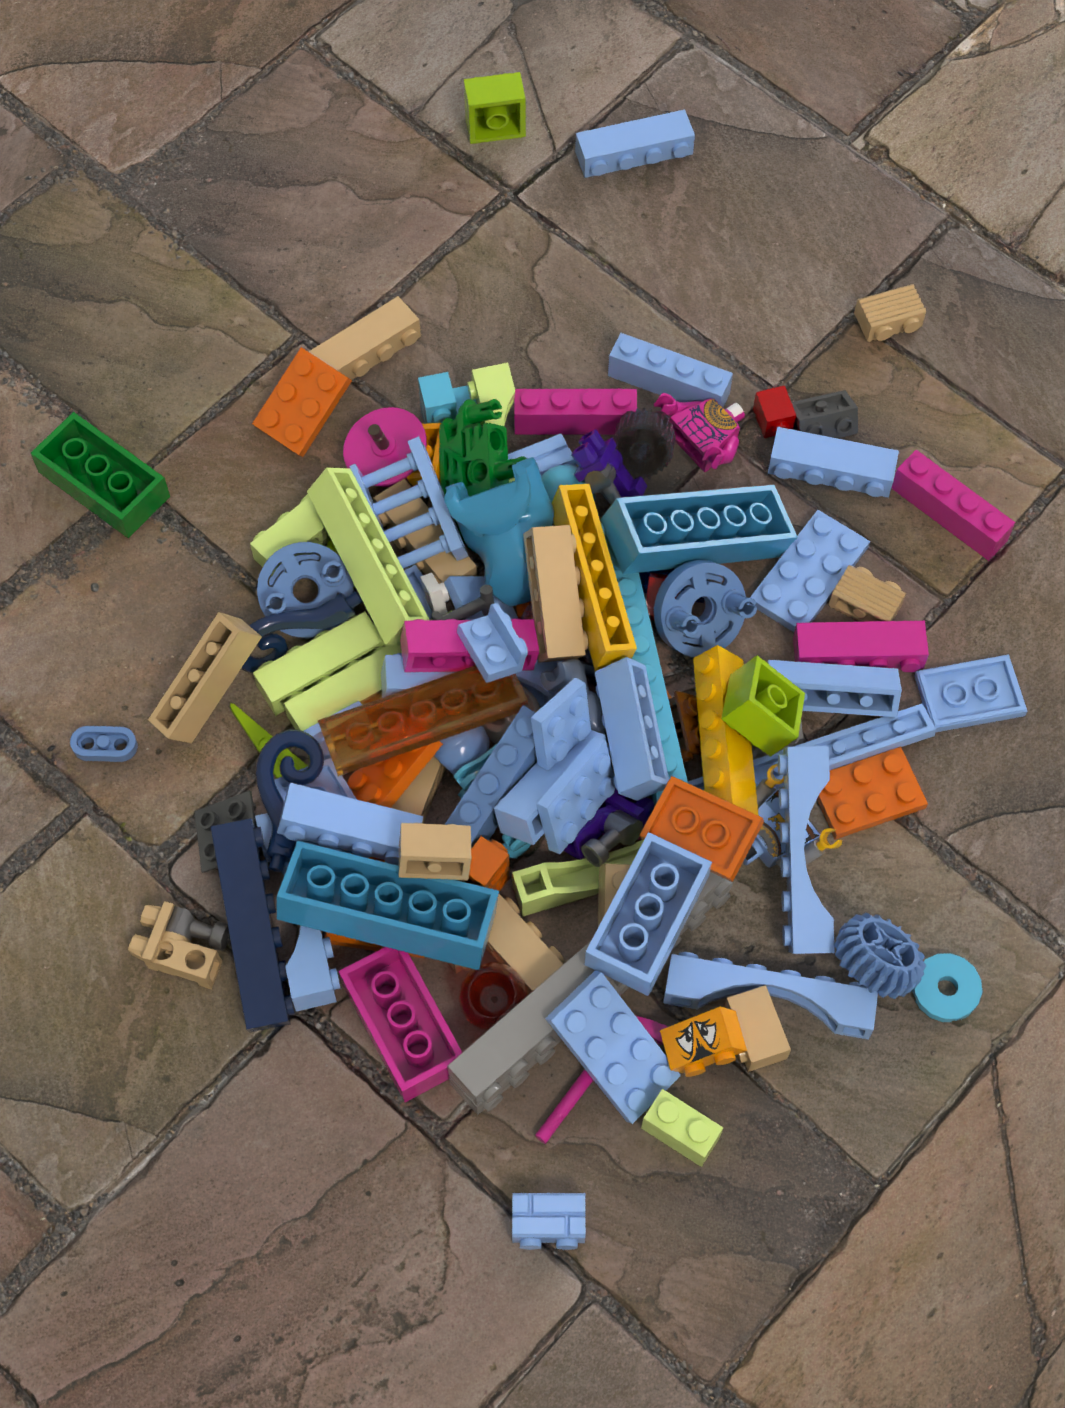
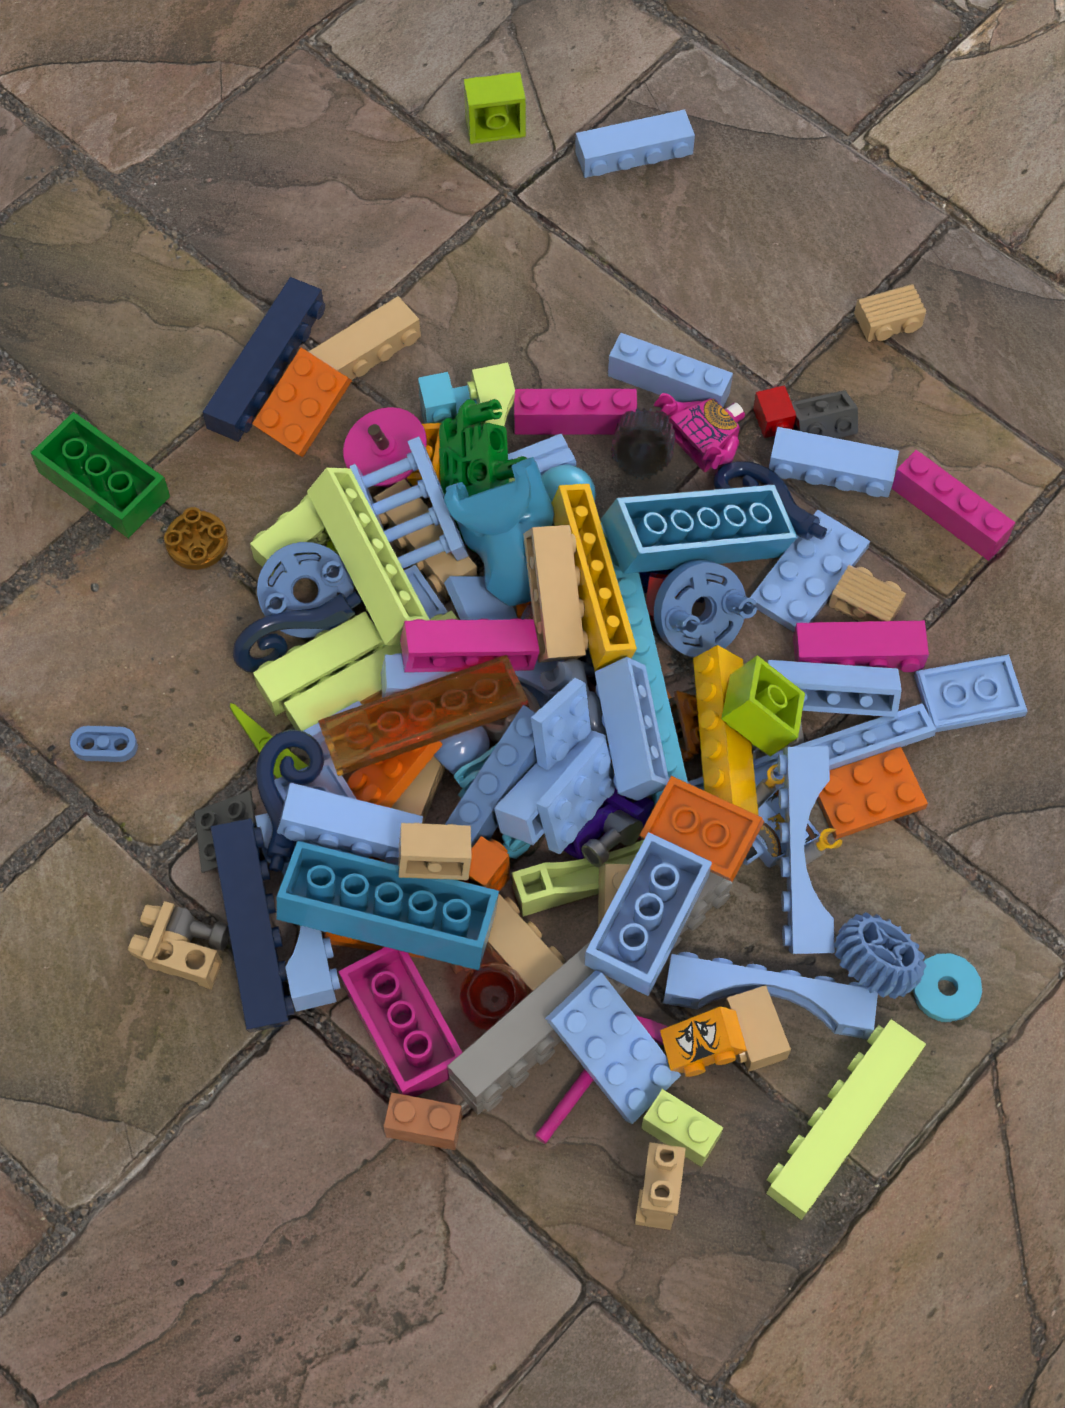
tan brick [148,612,262,743] -> none
white plate [420,573,449,616] -> none
dark grey piece [432,585,494,620] -> none
light blue bracket [457,603,528,683] -> none
light blue brick [512,1193,586,1250] -> none
dark purple hips [571,429,647,509] -> none
none -> pearl gold tile [164,507,229,570]
none -> dark blue brick [202,277,325,442]
none -> nougat brick [384,1092,463,1150]
none -> tan hips [635,1142,686,1230]
none -> dark blue plant [713,461,827,540]
none -> yellowish green brick [766,1019,926,1220]

